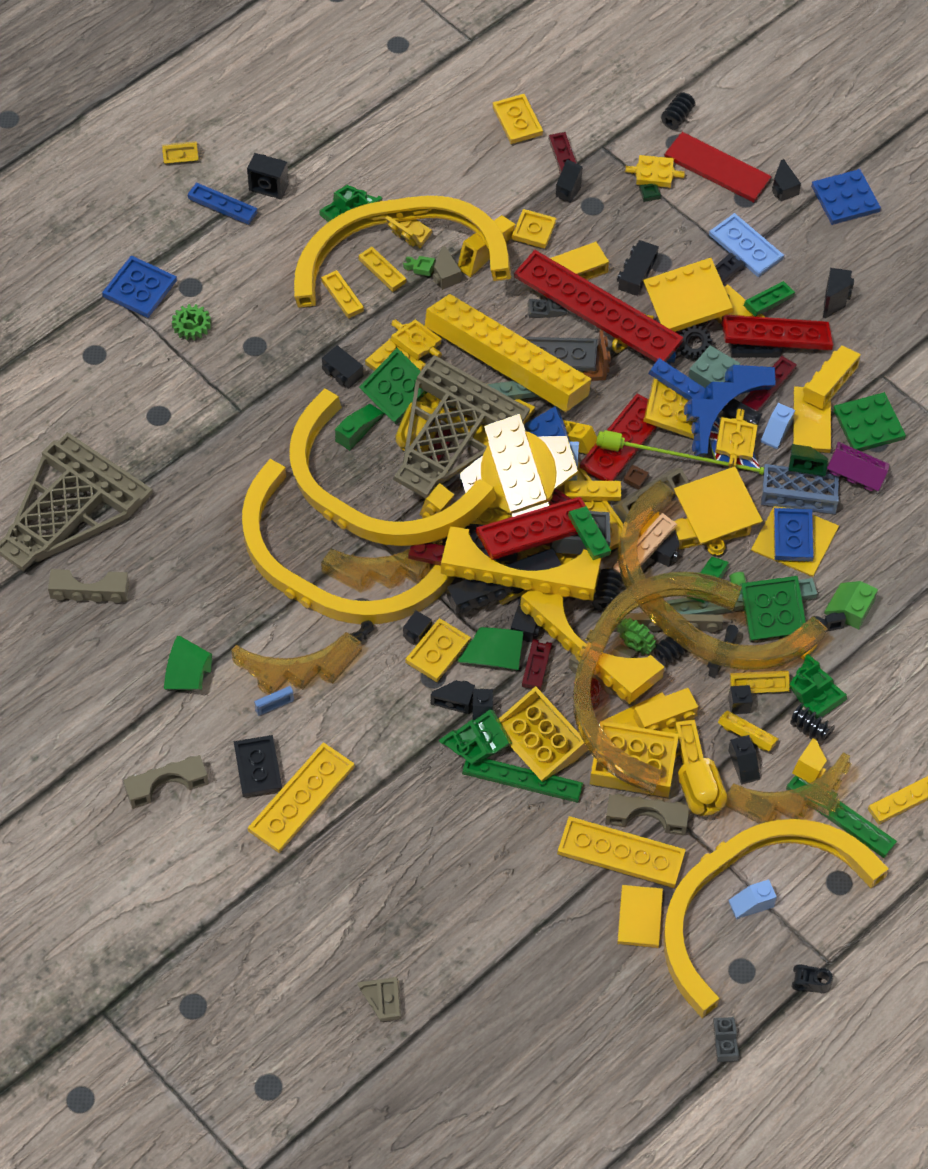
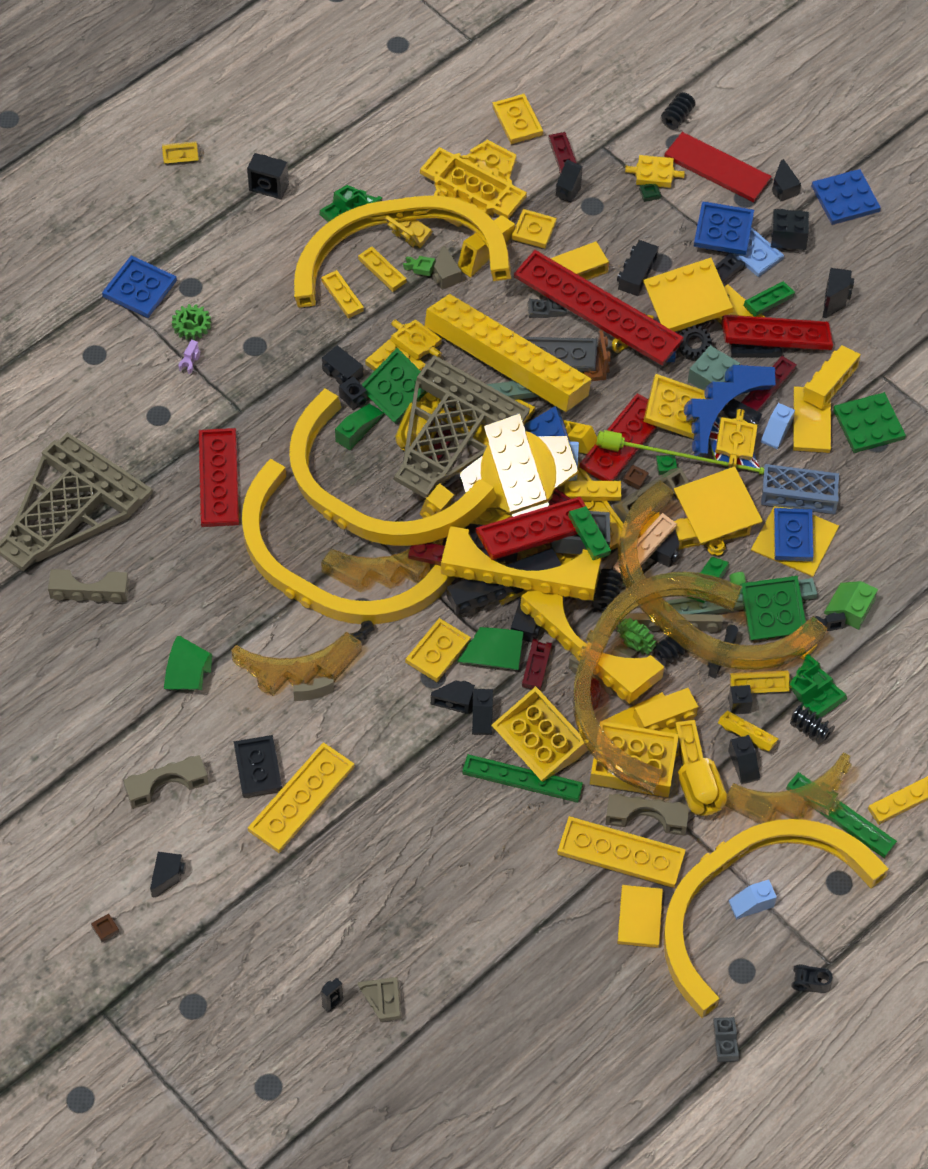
blue plate [187,182,258,225] -> none
medium blue tile [254,686,294,716] -> none
black brick [403,611,432,644] -> none
green slope [439,710,512,764] -> none
blue plate [648,358,707,400] -> none
dark green slope [788,444,828,476] -> none
yellow slope [792,738,827,785] -> none
magenta slope [827,441,889,491] -> none
none -> reddish brown plate [91,913,120,943]
none -> black slope [150,852,186,898]
none -> lavender plate [179,340,200,374]
none -> red tile [199,428,239,527]
none -> dark tan slope [293,677,334,701]
none -> black plate [321,977,343,1012]
none -> black brick [339,377,367,410]
none -> yellow plate [420,140,527,227]
none -> green plate [656,455,677,475]
none -> blue plate [694,201,754,255]
none -> black brick [771,209,809,250]

